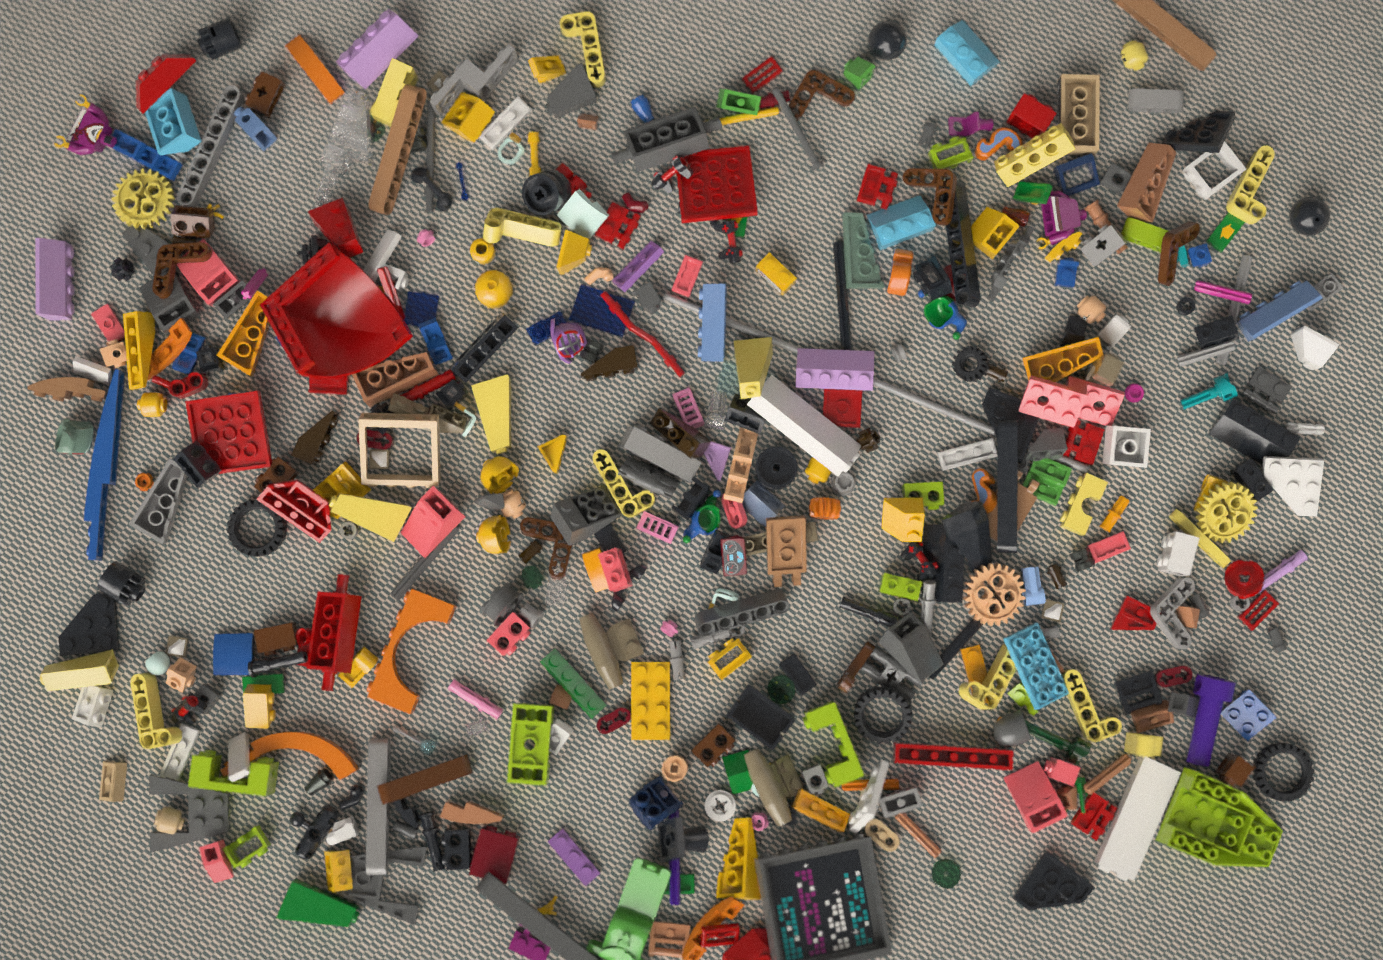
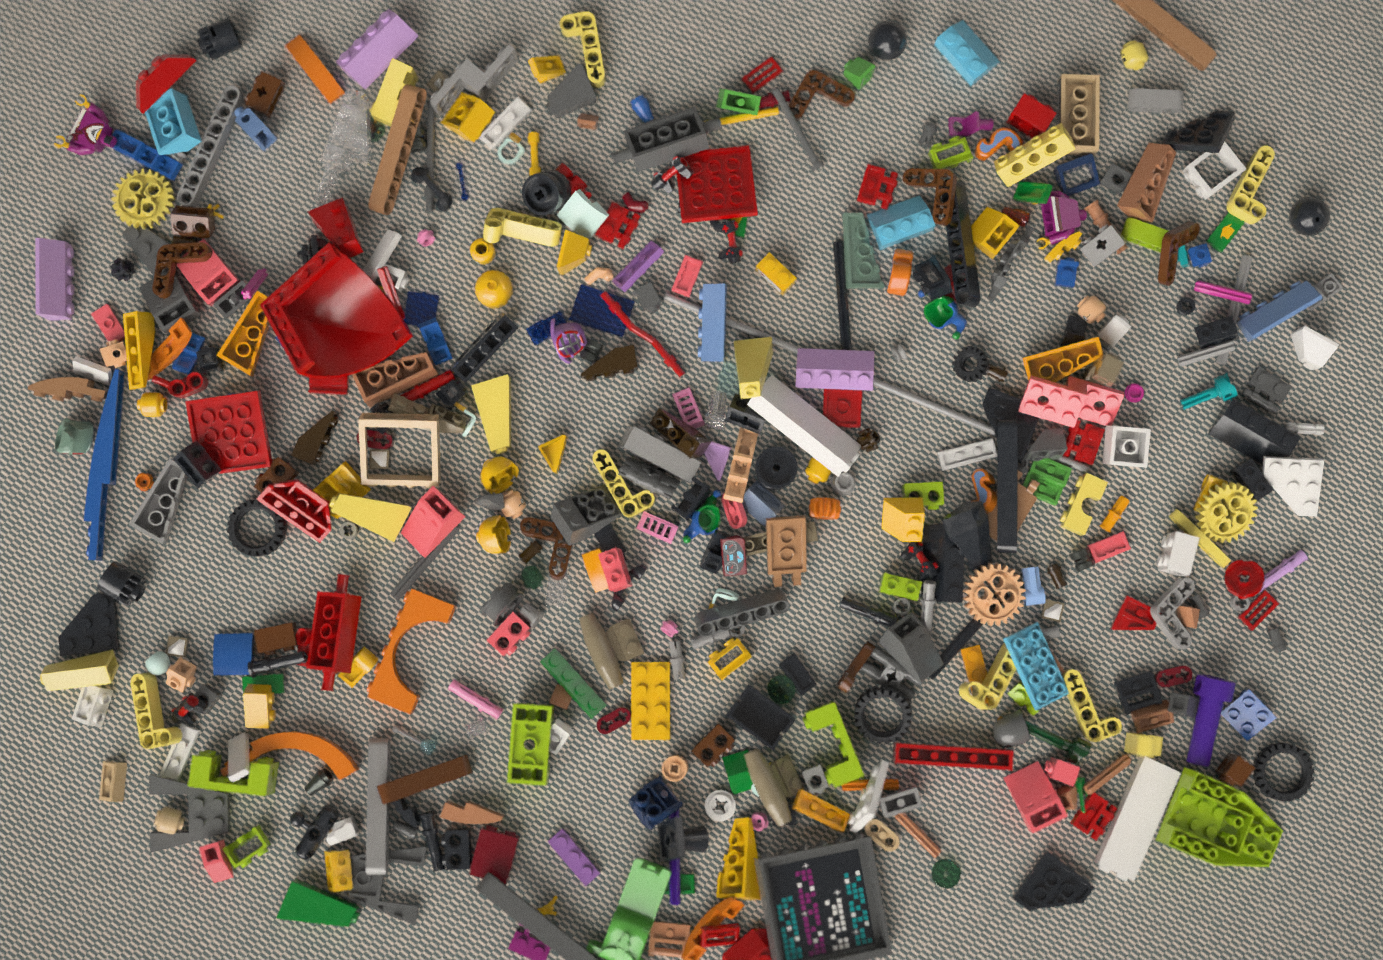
black arm [339,785,363,811] -> none

